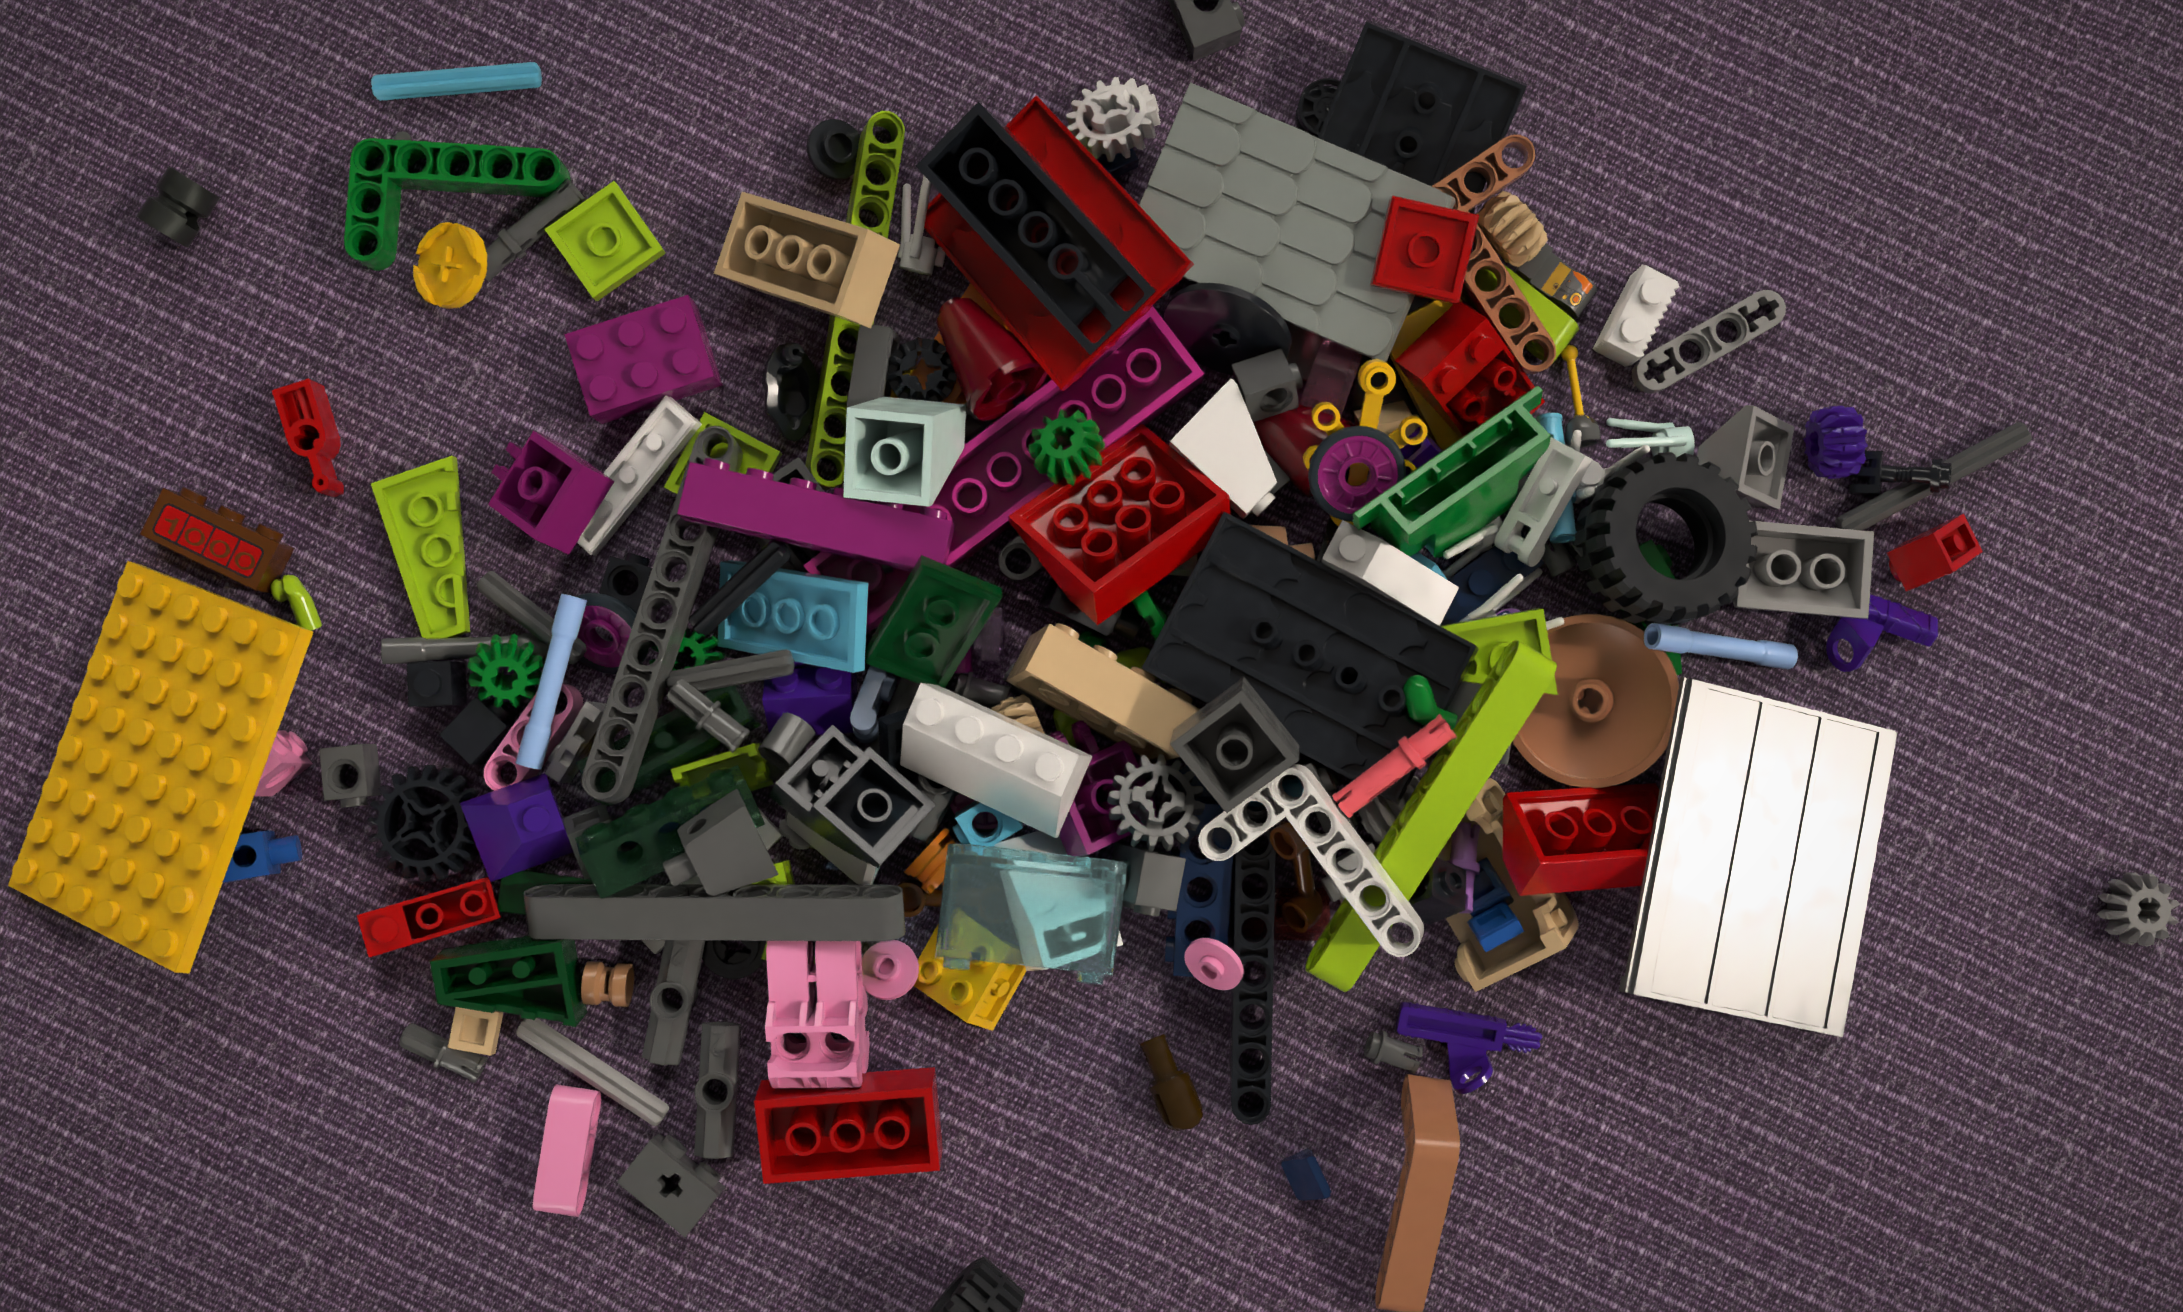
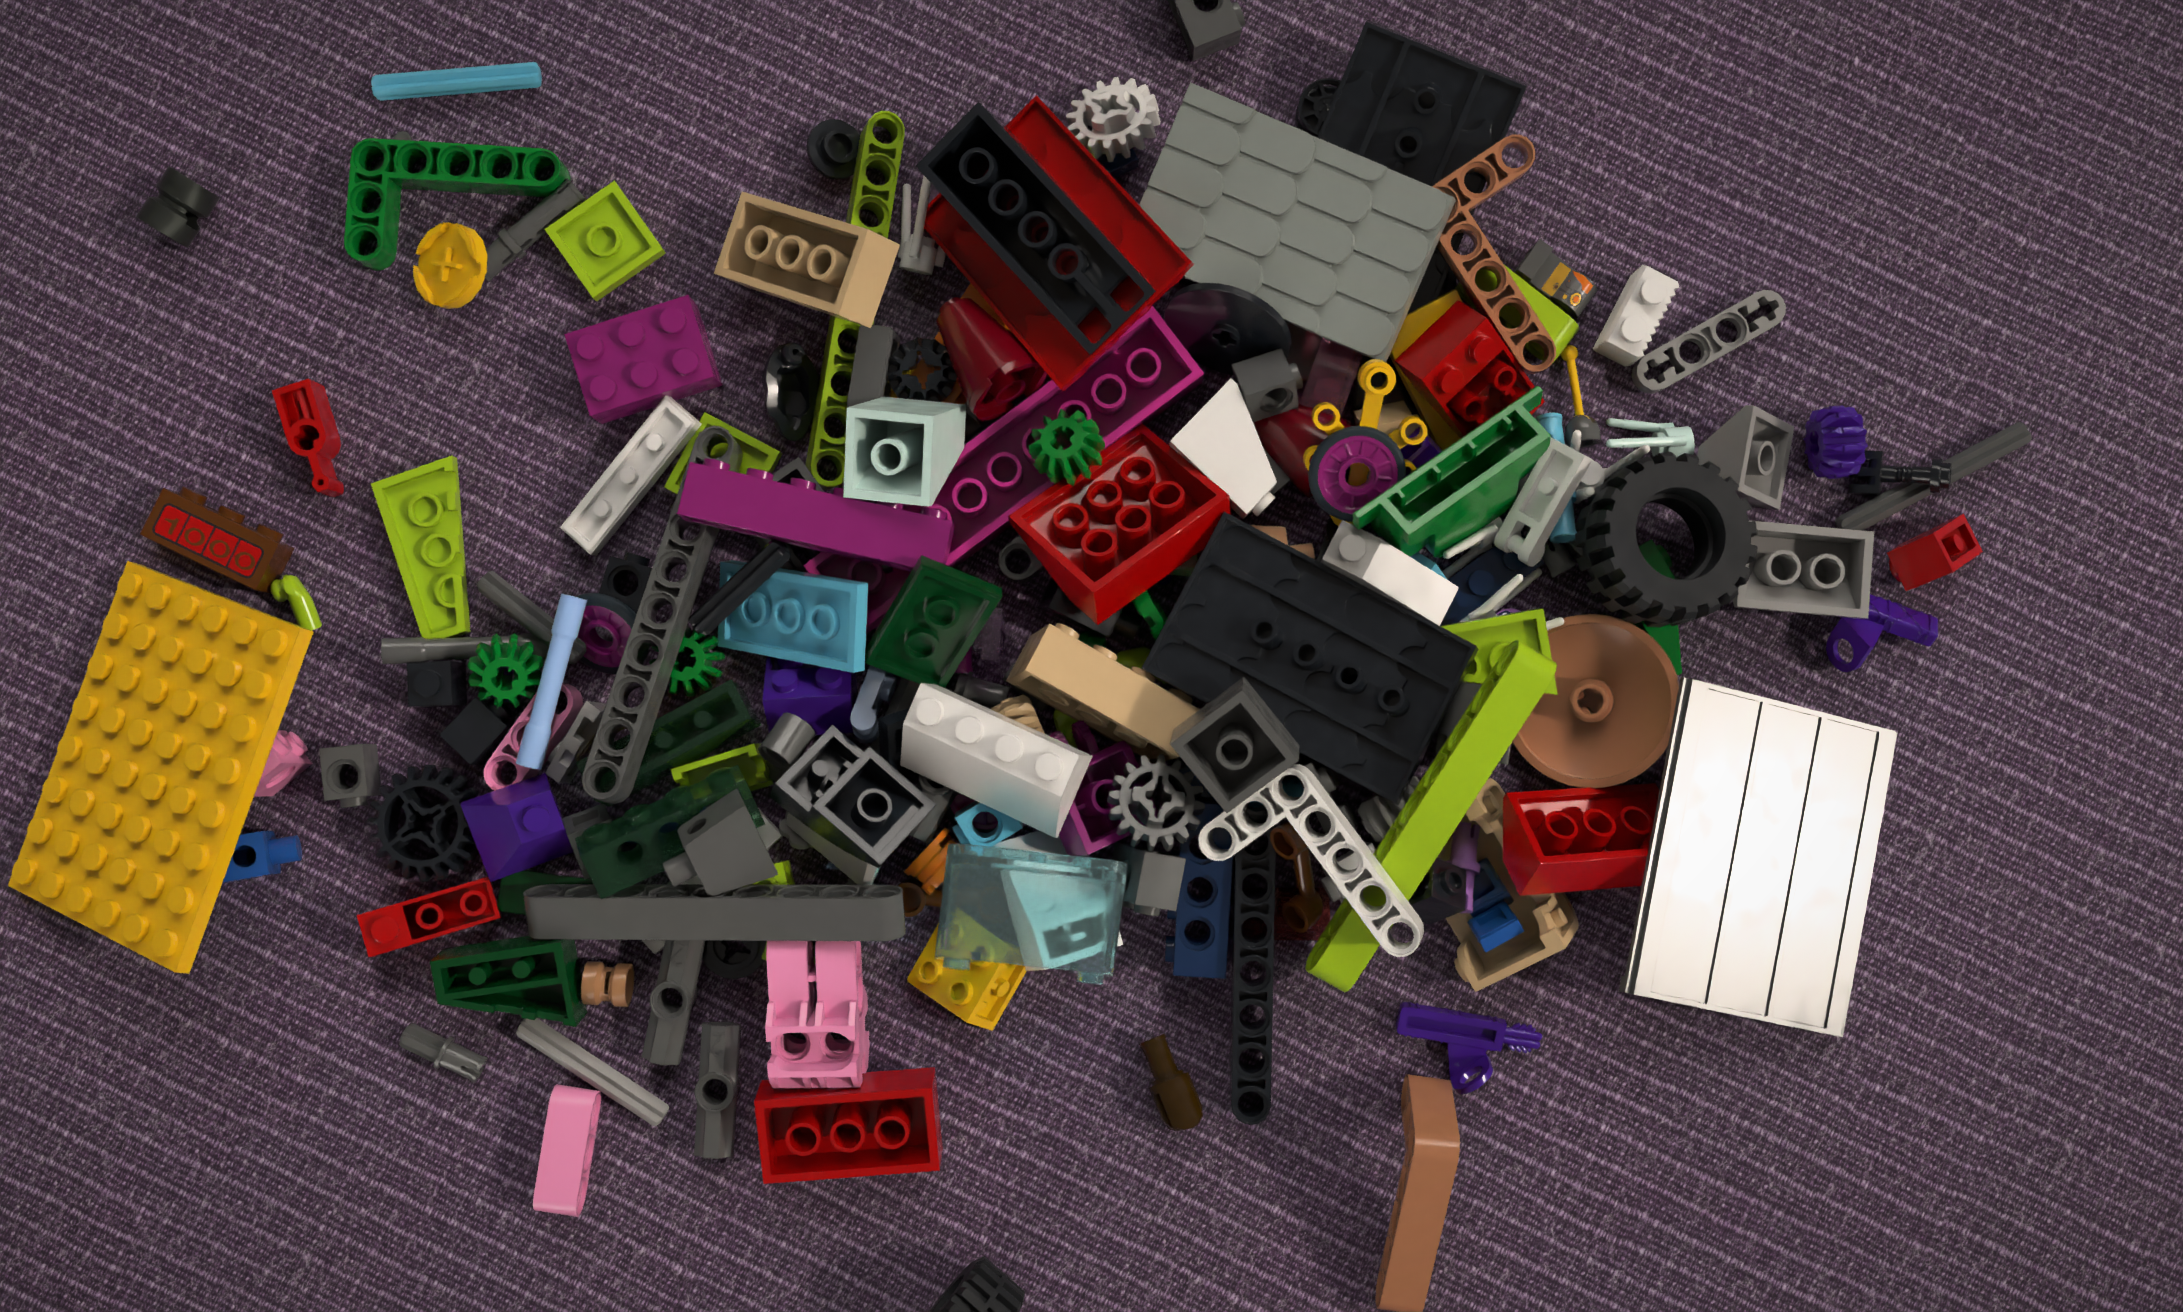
tan tile [448,1007,503,1056] -> none
magenta hinge [488,430,615,554] -> none
dark grey brick [617,1133,725,1237] -> none
dark grey axle [666,649,795,692] -> none
dark grey axle [666,679,750,753] -> none
bright pink piece [862,940,919,1000] -> none
bright pink piece [1184,938,1244,990] -> none
dark blue slope [1281,1148,1332,1201] -> none
coral pin [1332,714,1457,818] -> none
dark grey pin [1364,1030,1423,1074] -> none
red tile [1370,196,1479,304] -> none
green arm [1403,675,1458,730] -> none
tan gear [1477,191,1548,267] -> none
light blue piece [1644,623,1798,670] -> none
light grey gear [2097,872,2181,946] -> none

